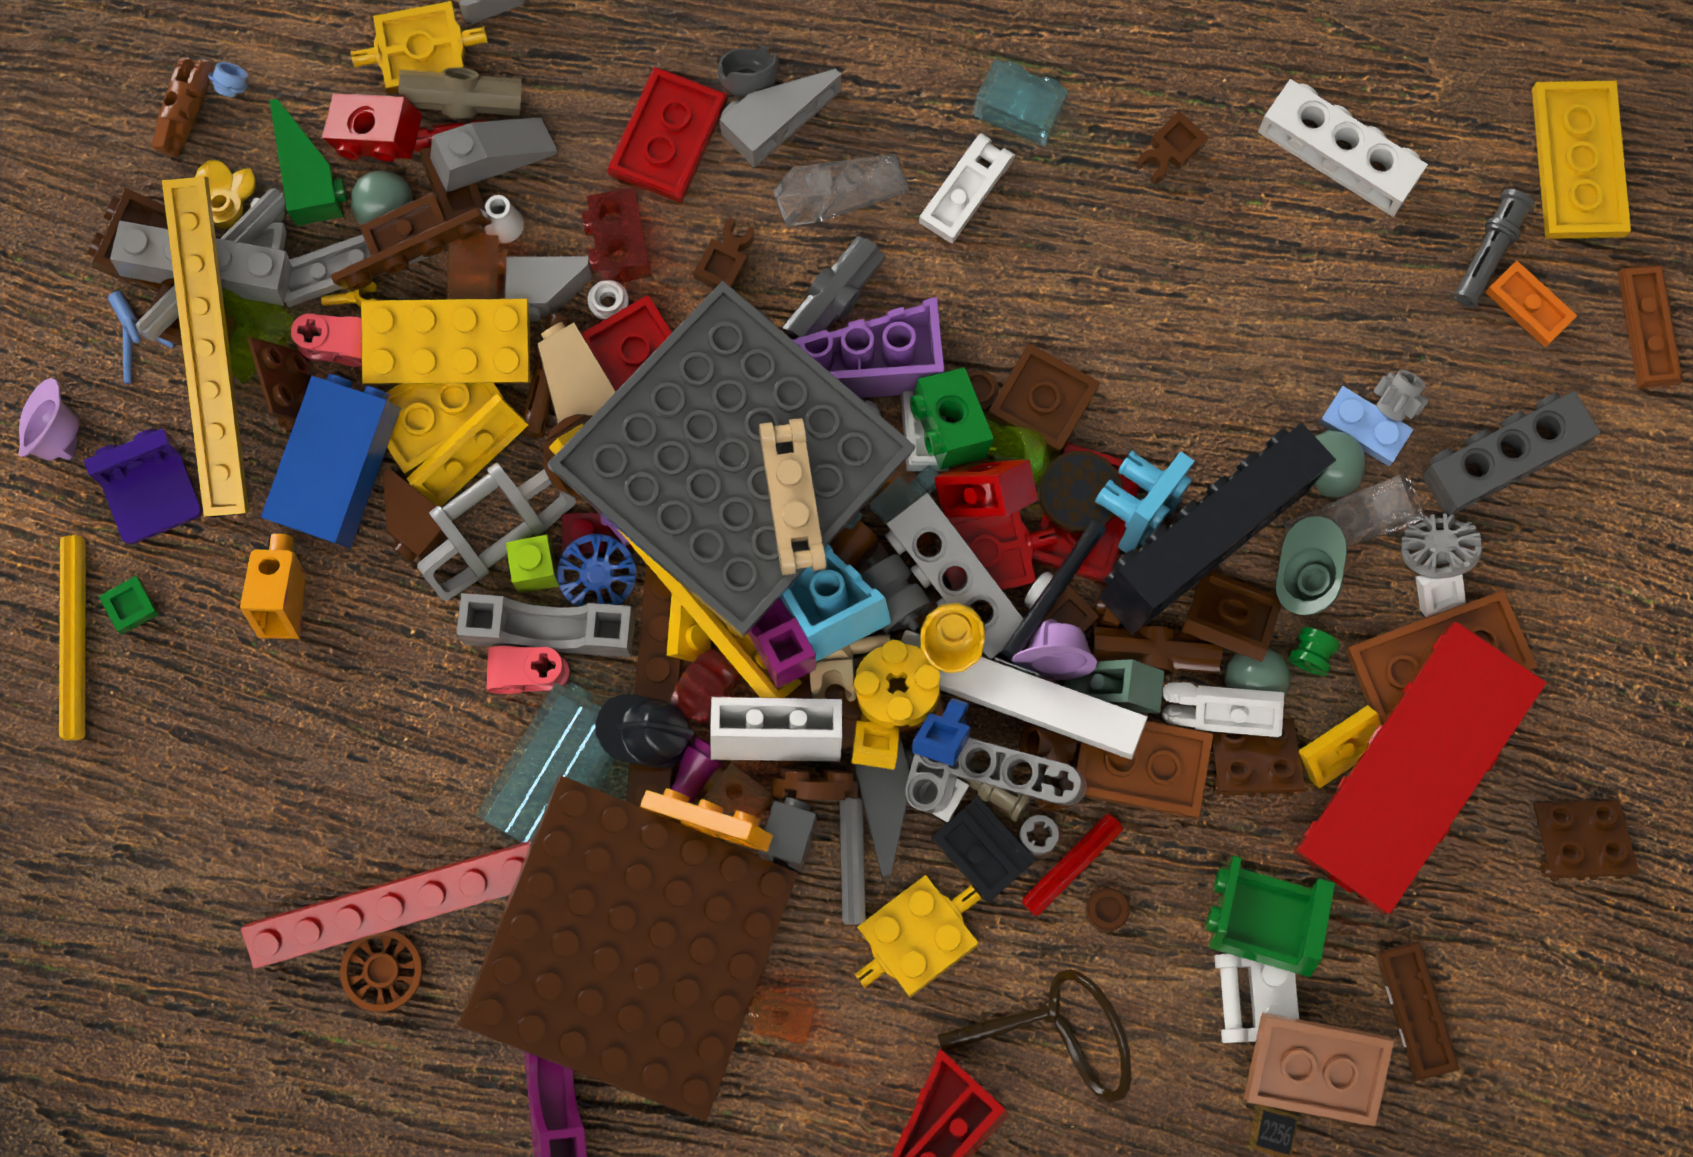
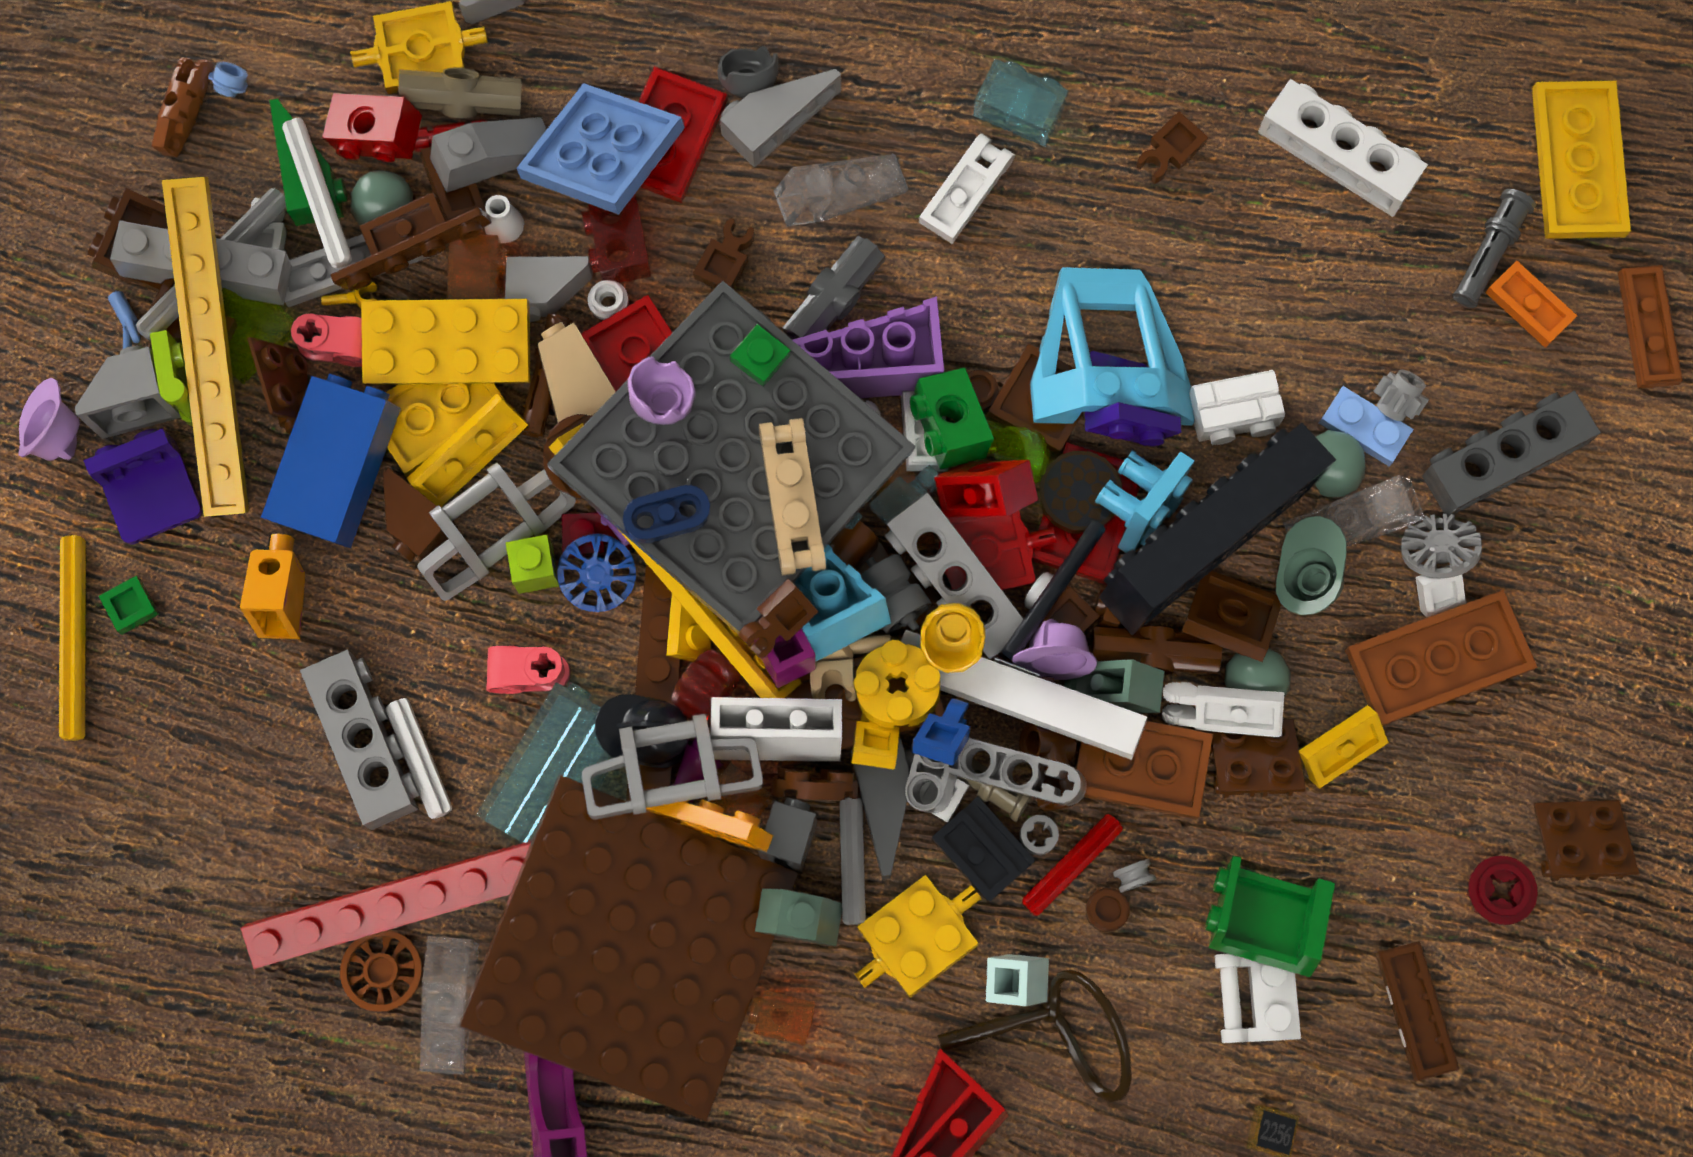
yellow plate [195,160,256,229] -> none
light grey arch [456,593,636,658] -> none
nougat plate [1244,1012,1394,1127] -> none
green wheel [1288,627,1341,676] -> none
red piece [1293,621,1547,915] -> none
none -> light grey slope [75,346,181,439]
none -> lime plate [150,330,192,426]
none -> white axle [282,118,352,268]
none -> light grey brick [300,649,420,830]
none -> white axle [386,698,452,819]
none -> clear slope [420,936,480,1075]
none -> medium blue plate [517,83,685,215]
none -> light grey bar [582,714,763,820]
none -> dark blue plate [623,485,710,543]
none -> lavender hair [628,356,696,425]
none -> green plate [730,324,791,387]
none -> reddish brown plate [738,579,819,659]
none -> sand green slope [755,888,842,946]
none -> light aqua brick [986,954,1049,1006]
none -> medium azure windscreen [1030,267,1194,426]
none -> dark purple bracket [1085,351,1181,446]
none -> light grey bush [1113,859,1156,893]
none -> white brick [1189,370,1285,445]
none -> dark red gear [1466,856,1538,926]

